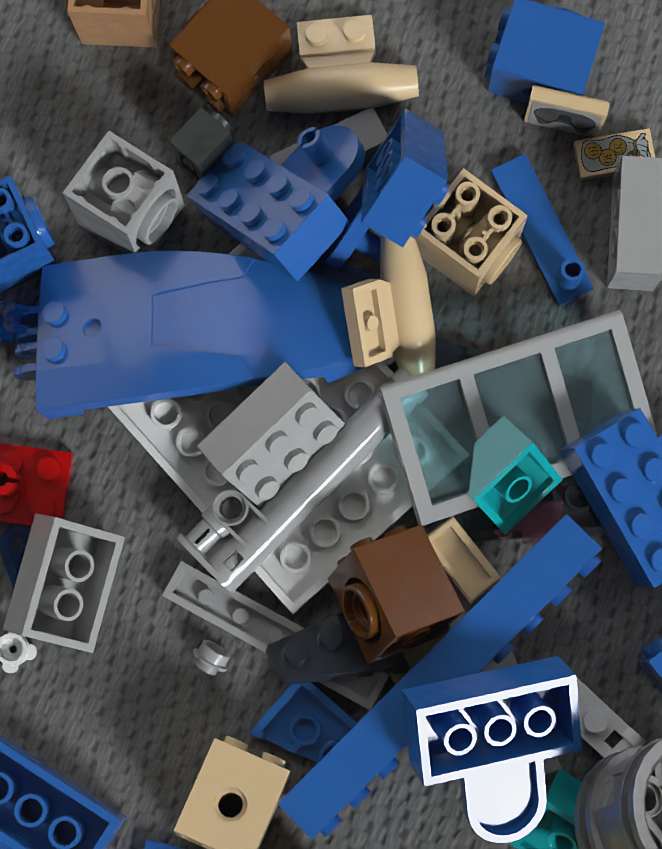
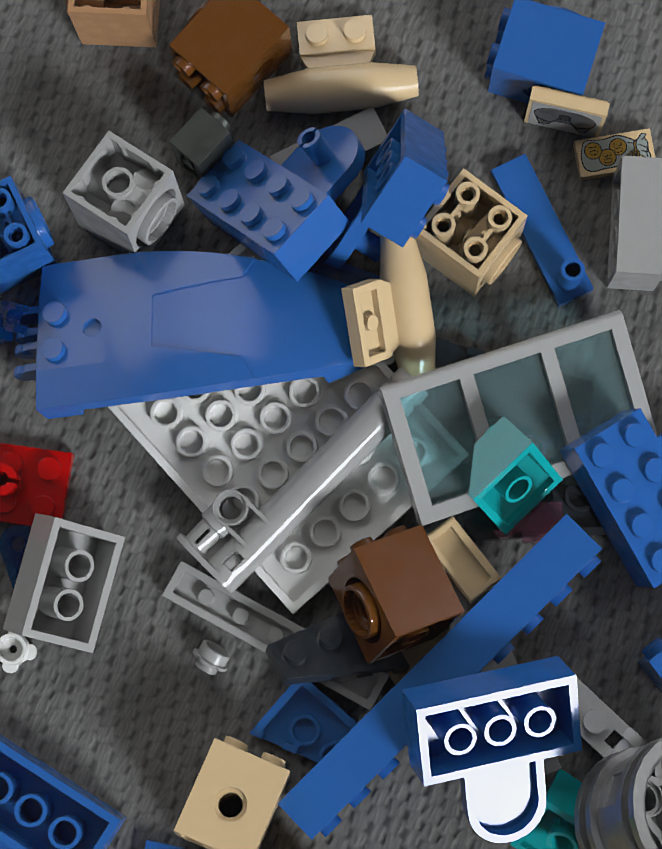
light grey brick [197,362,346,508] -> none

